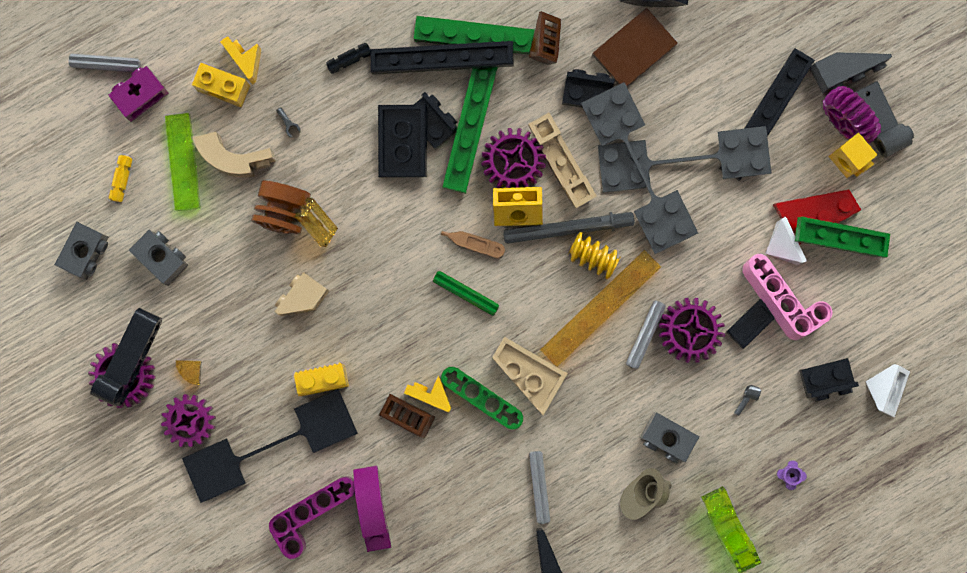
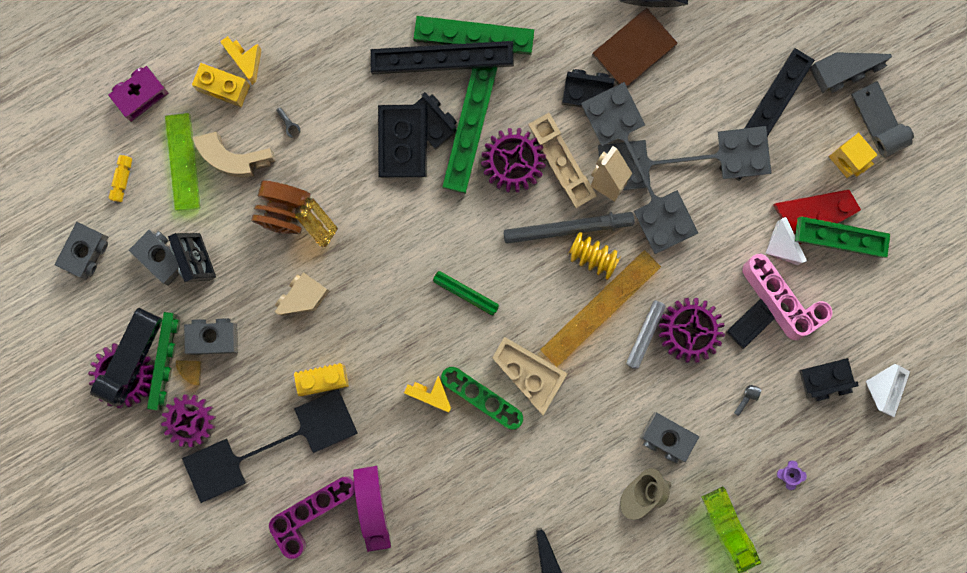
light grey axle [69,54,141,72] -> none
black axle [326,43,371,74] -> none
reddish brown slope [379,394,435,438] -> none
medium nougat piece [441,231,505,259] -> none
yellow brick [493,187,543,226] -> none
reddish brown slope [529,11,561,65] -> none
light grey axle [529,451,550,524] -> none
magenta gear [822,86,881,144] -> none
none -> green plate [147,312,180,410]
none -> black piece [168,233,216,282]
none -> dark grey brick [184,318,238,355]
none -> tan slope [591,146,632,202]

